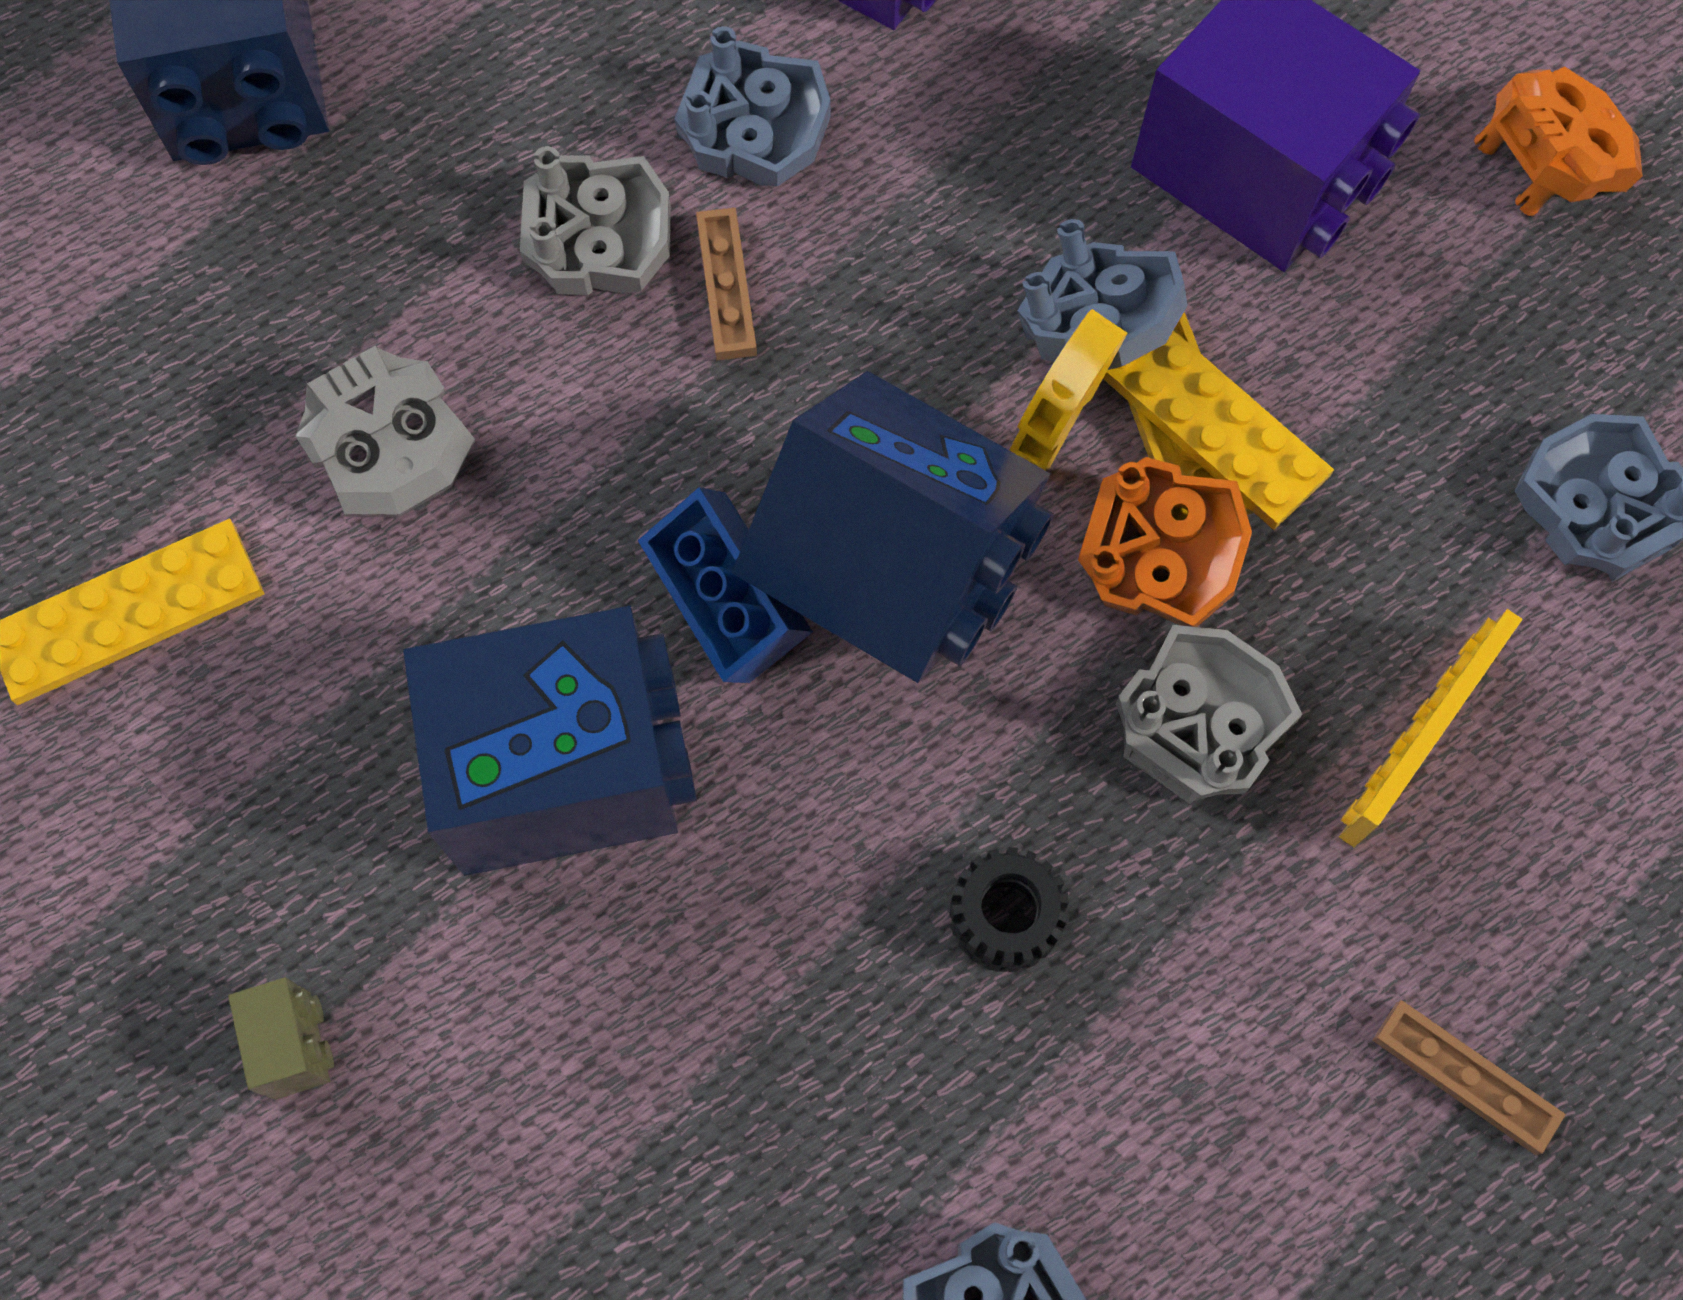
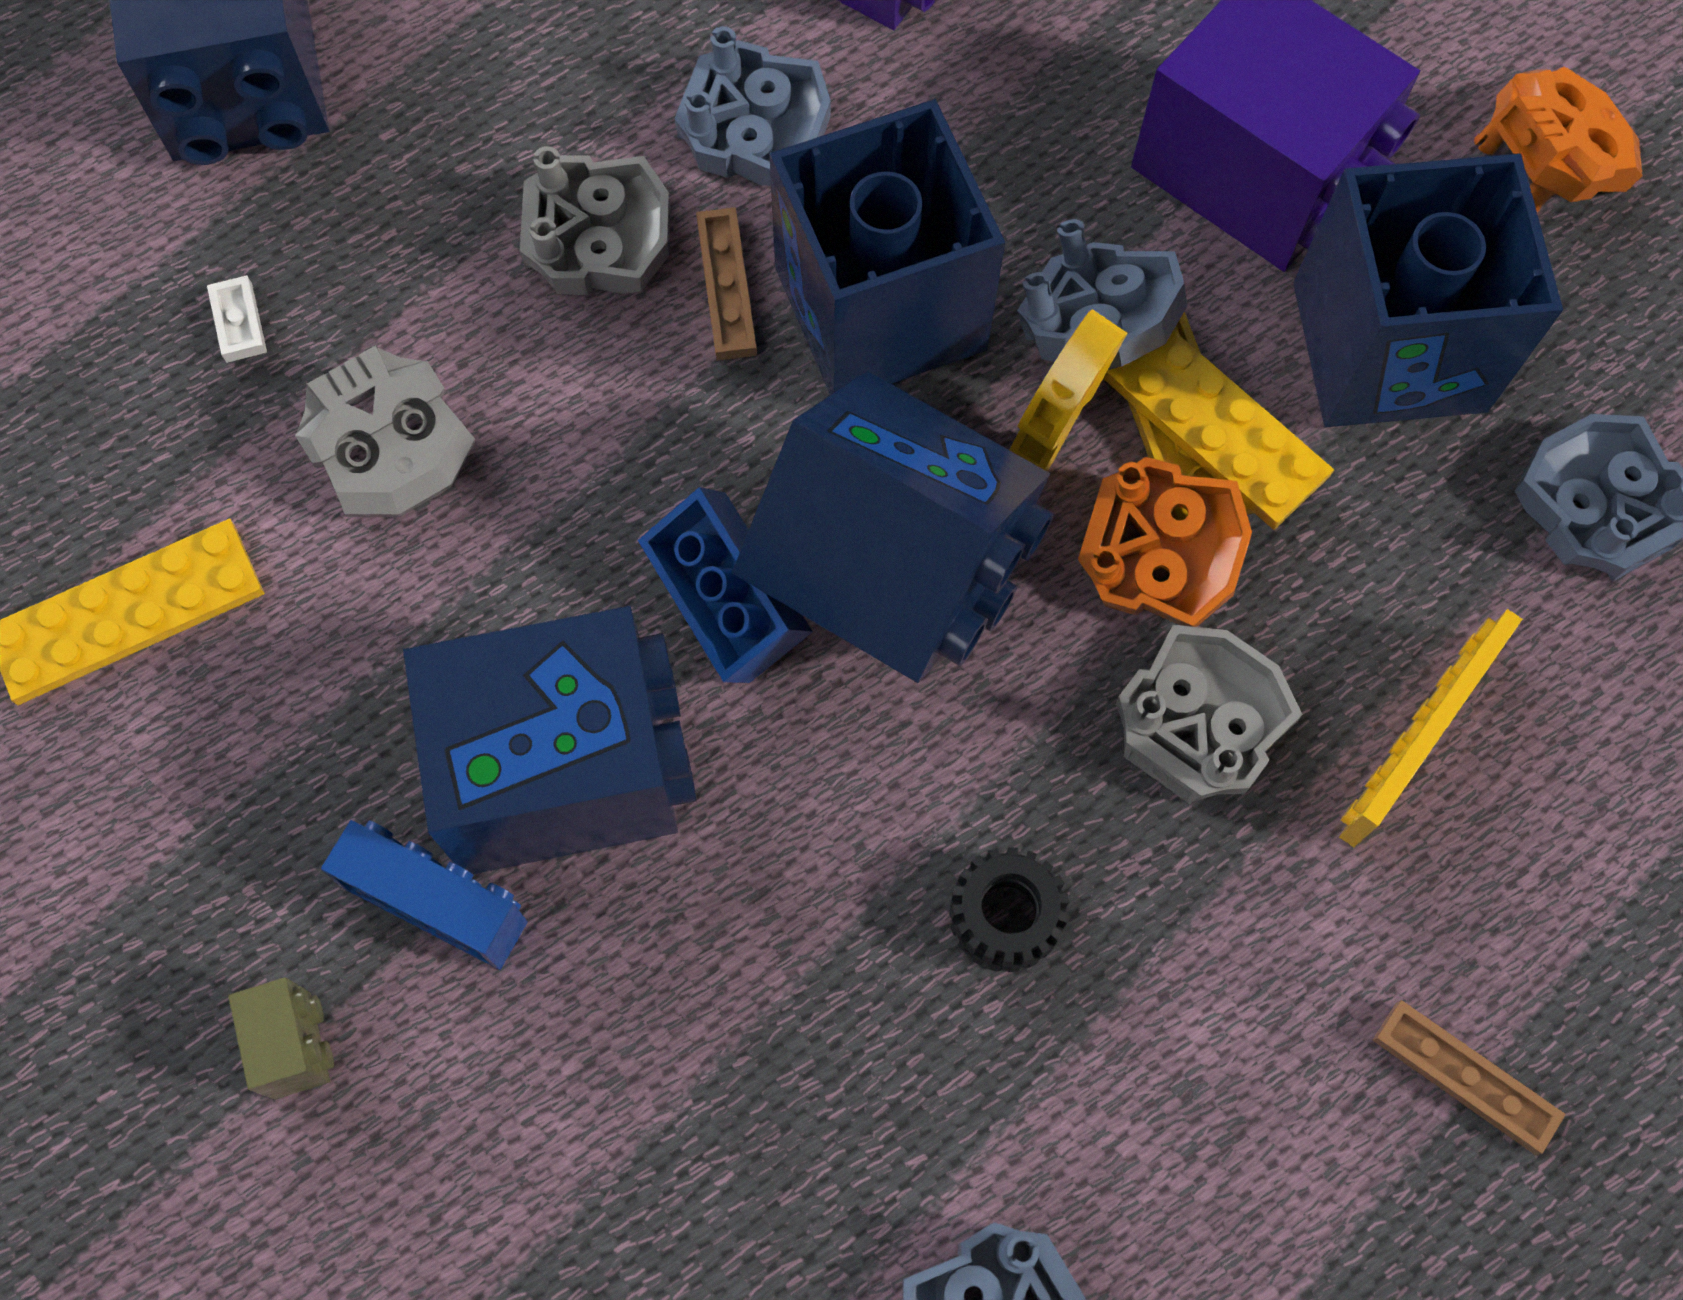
none -> white plate [207,275,267,363]
none -> blue brick [321,820,528,970]
none -> dark blue brick [769,99,1005,395]
none -> dark blue brick [1293,153,1563,428]

